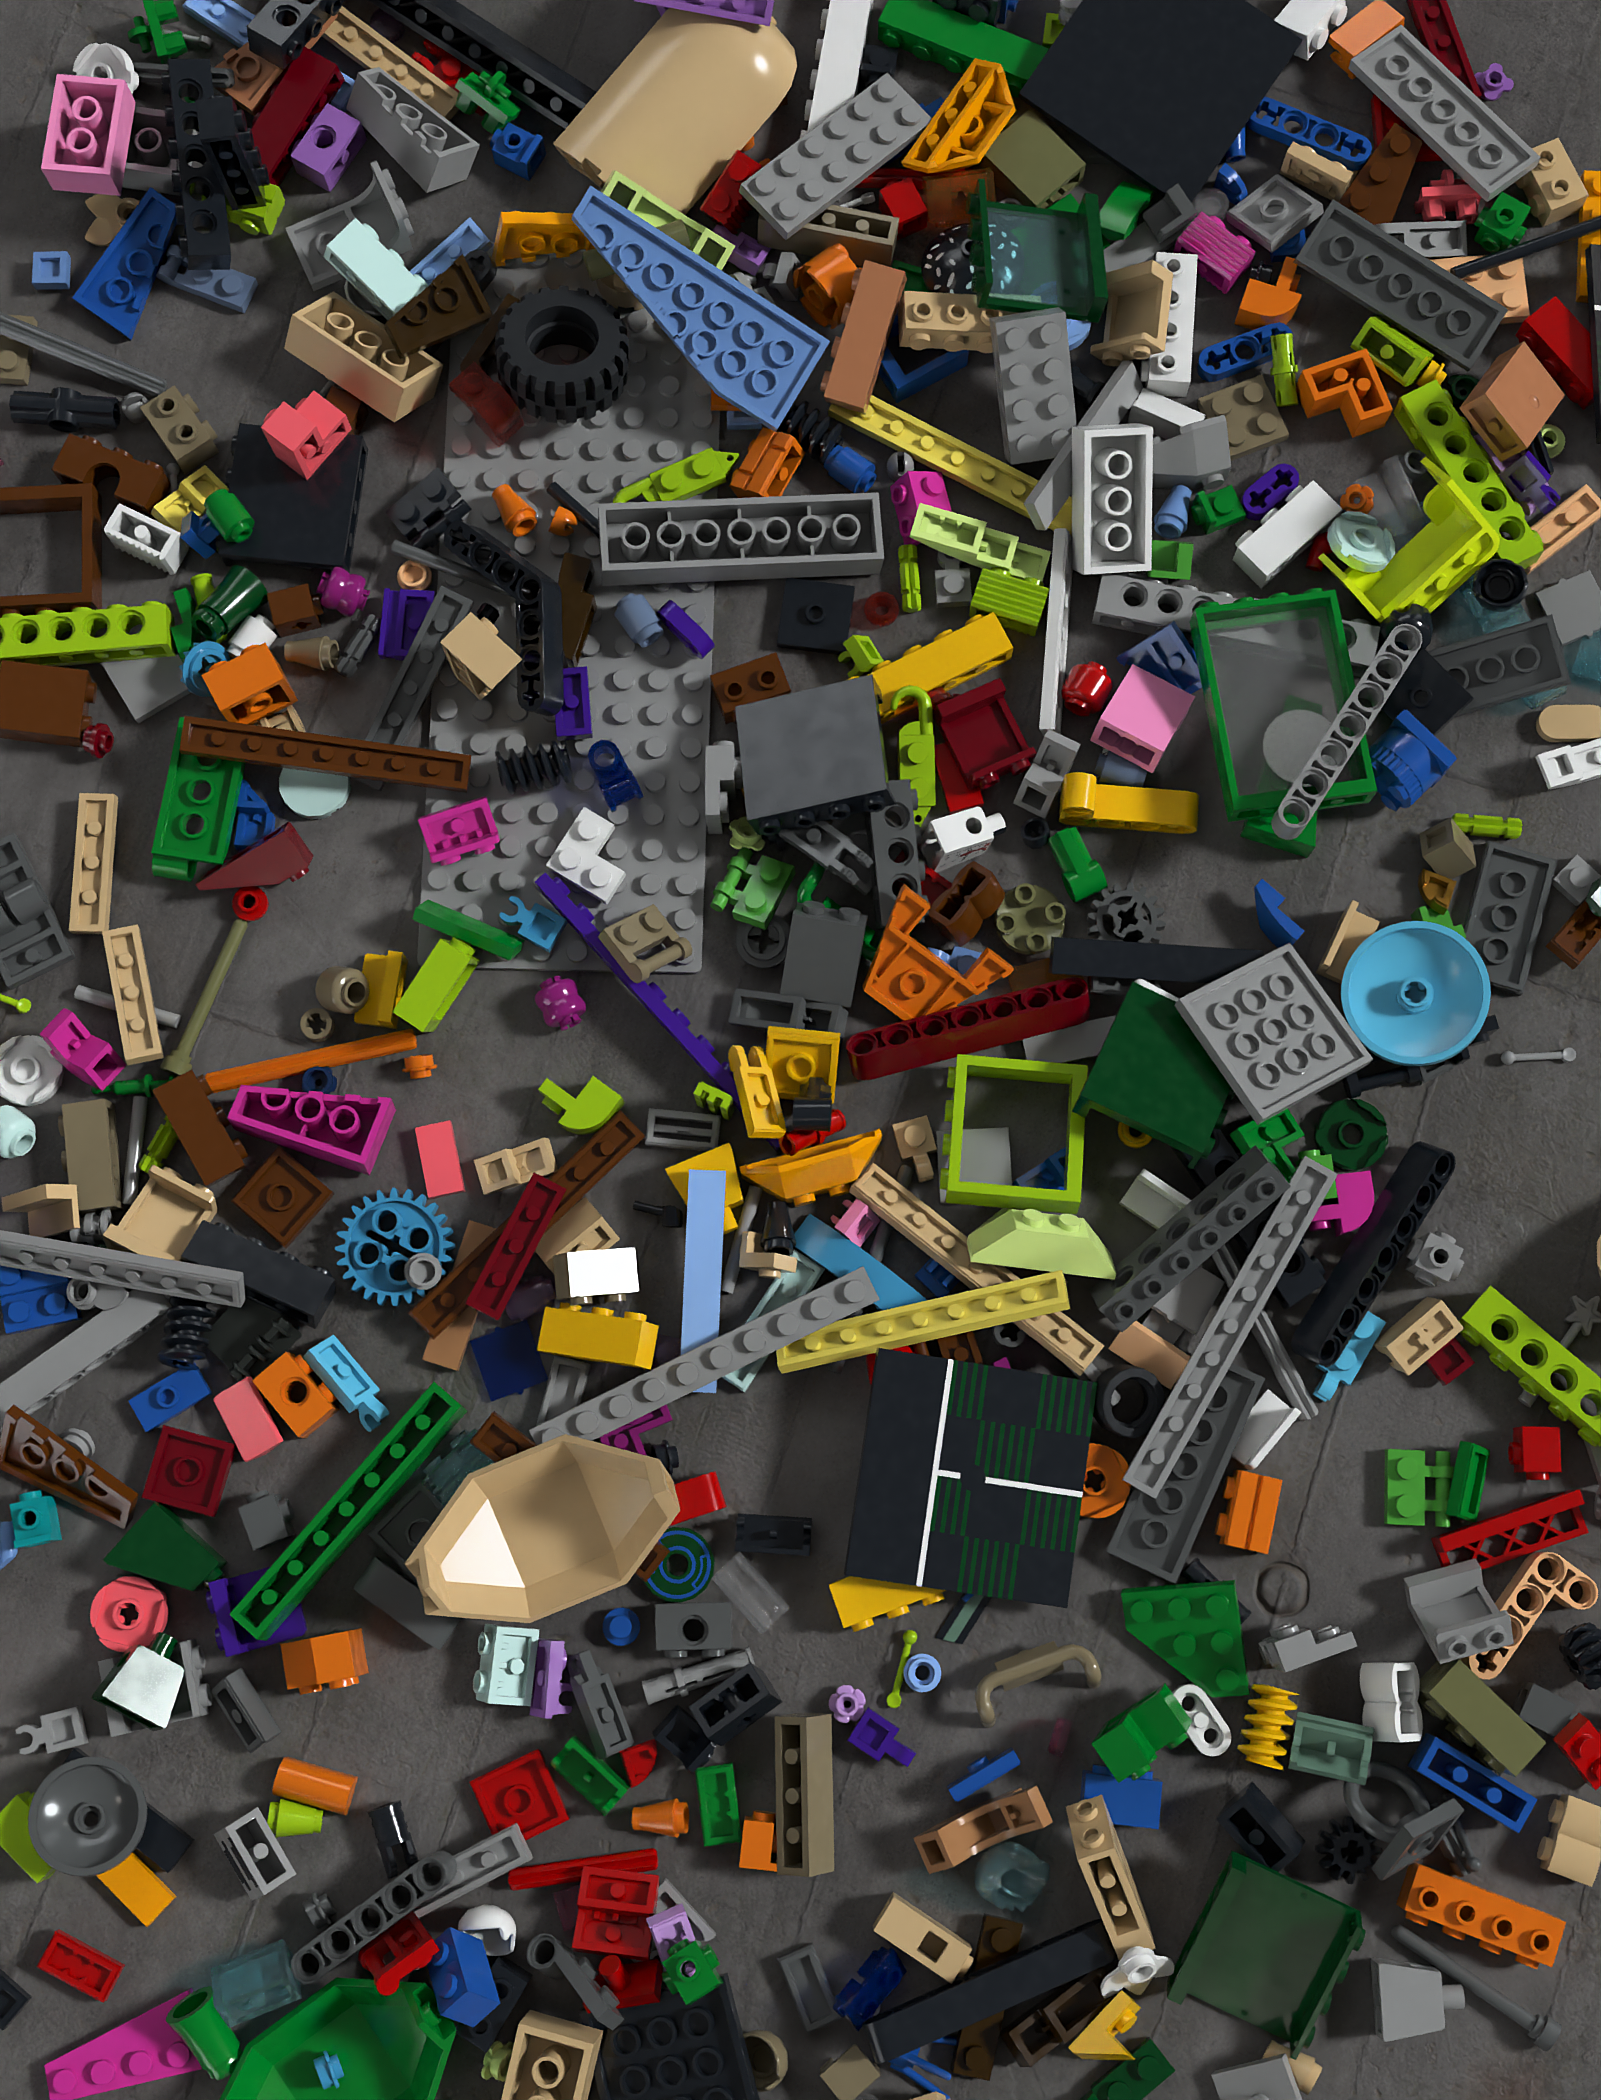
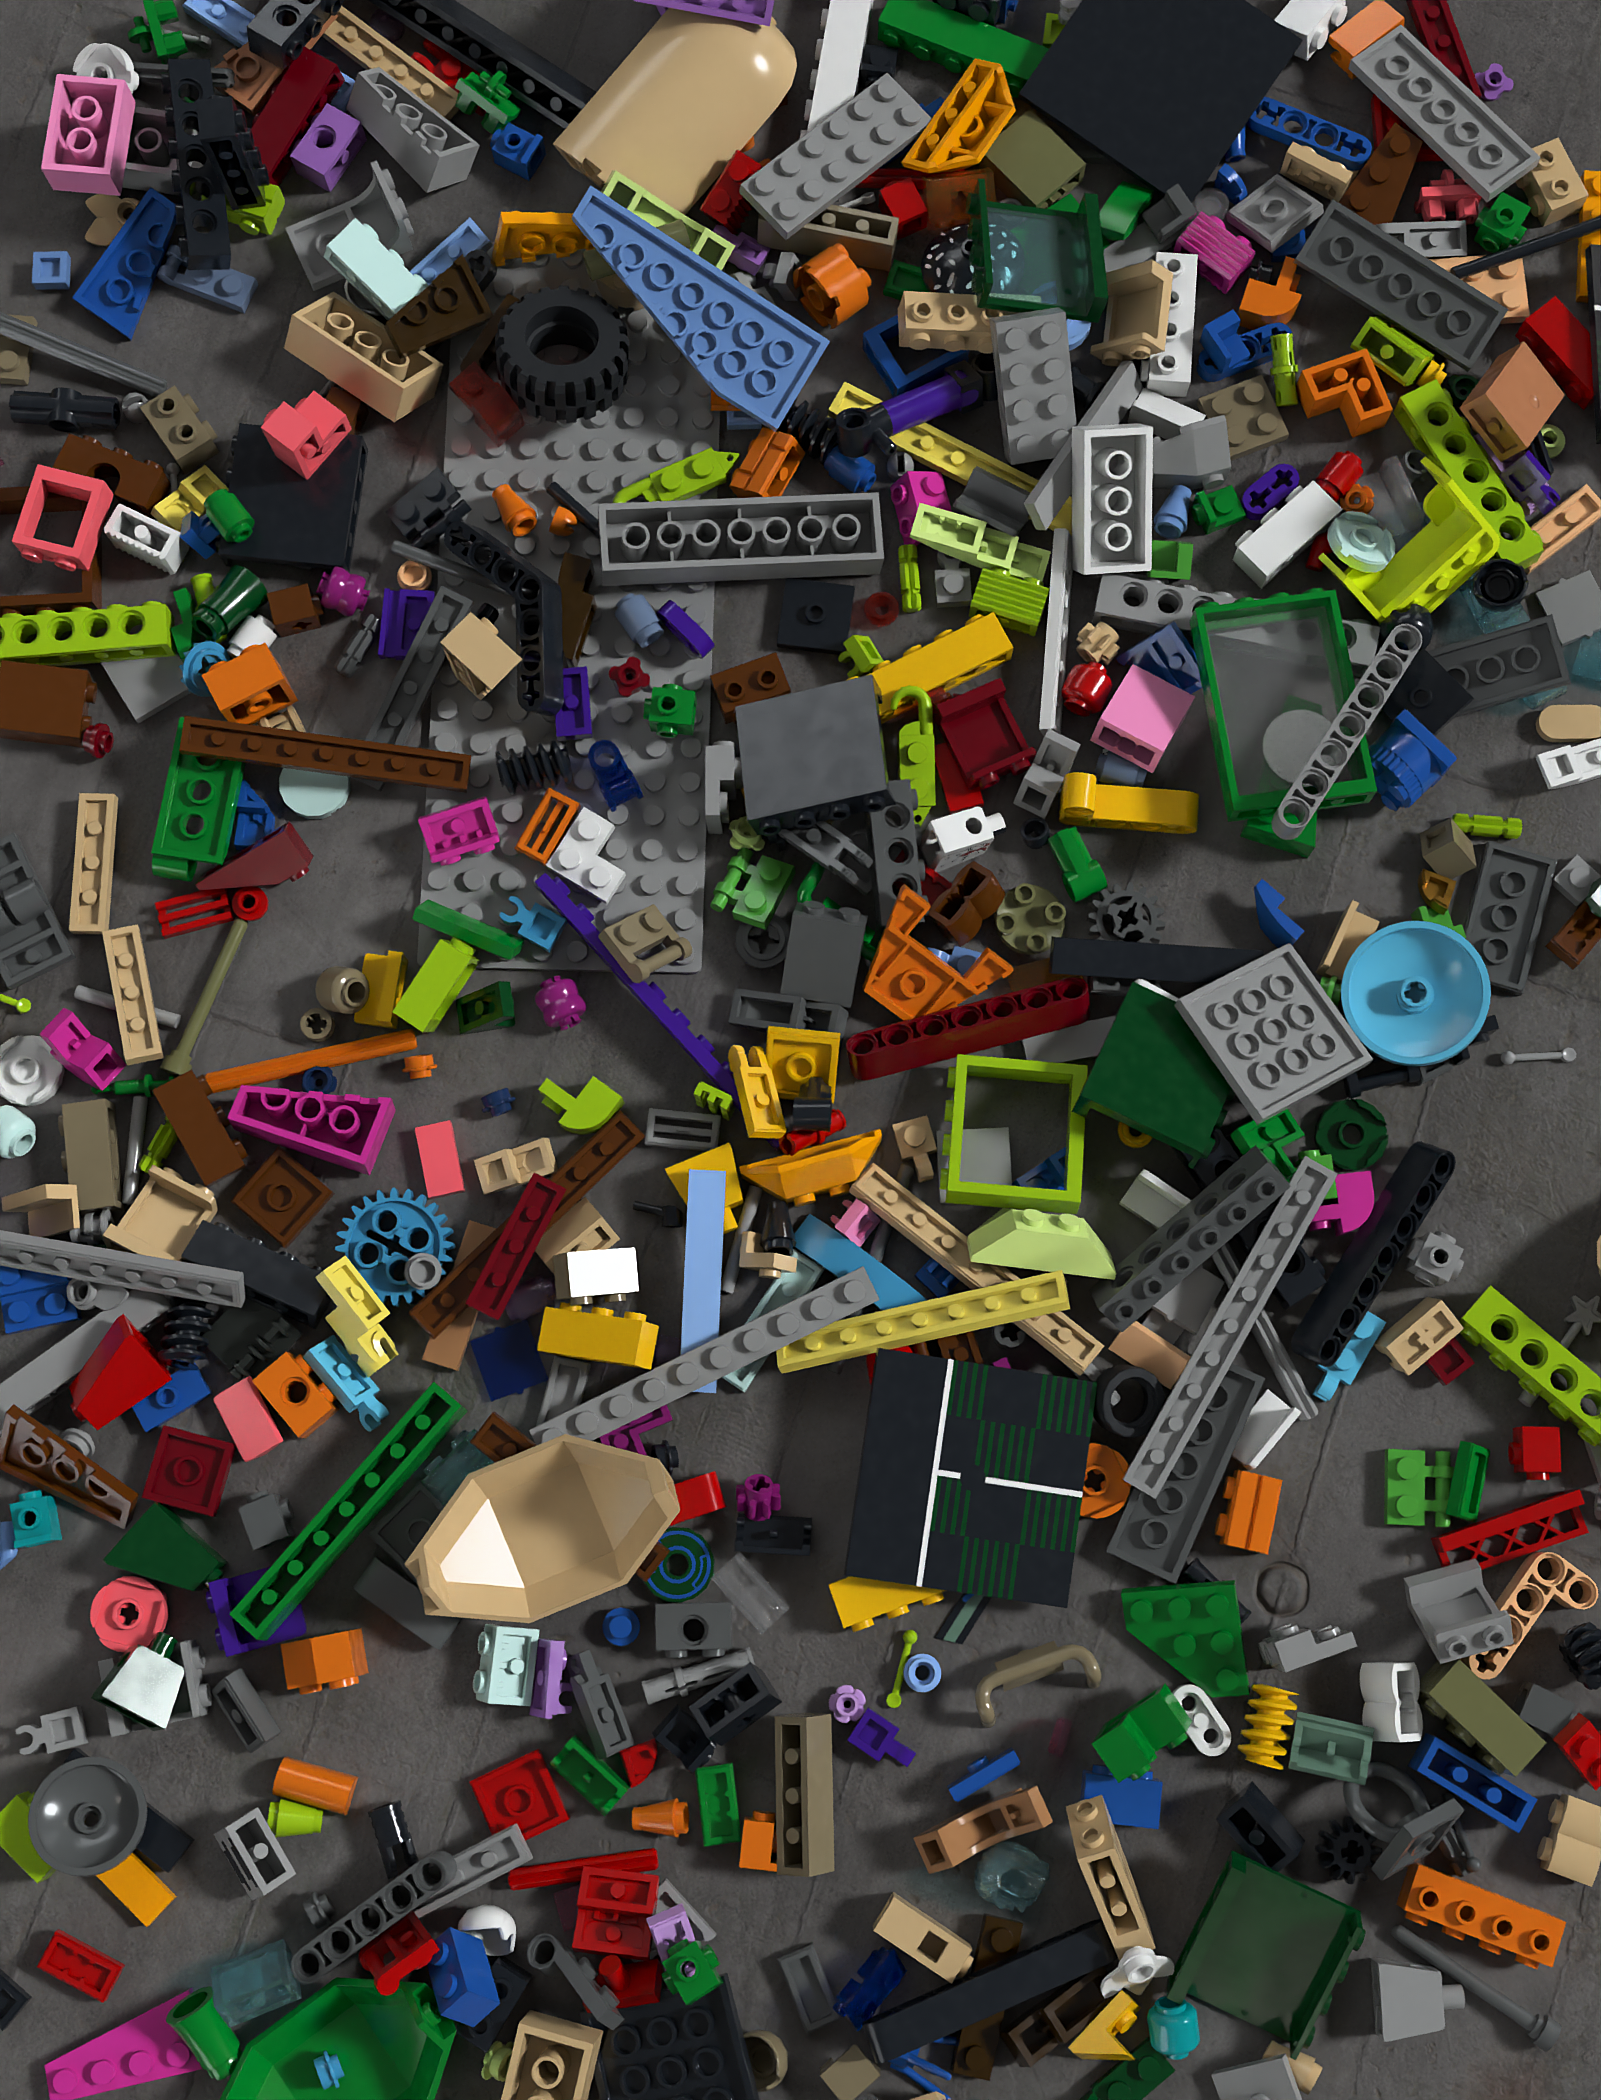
dark tan cone [284,636,339,671] -> none
nougat brick [820,260,907,414] -> none
none -> coral window [12,464,114,572]
none -> red slope [69,1314,172,1430]
none -> red tile [155,888,234,939]
none -> light yellow plate [315,1255,398,1378]
none -> dark green slope [456,981,515,1034]
none -> dark blue plate [481,1088,516,1118]
none -> orange tile [514,787,581,867]
none -> dark red plate [609,657,650,697]
none -> green brick [643,684,697,738]
none -> magenta gear [736,1474,781,1521]
none -> piece [836,353,998,458]
none -> dark grey panel [954,466,1030,537]
none -> tan gear [1076,622,1120,665]
none -> teal head [1147,1996,1200,2060]
none -> blue panel [1199,309,1250,374]
none -> red brick [1315,451,1364,502]
none -> bright green plate [1320,975,1341,1006]

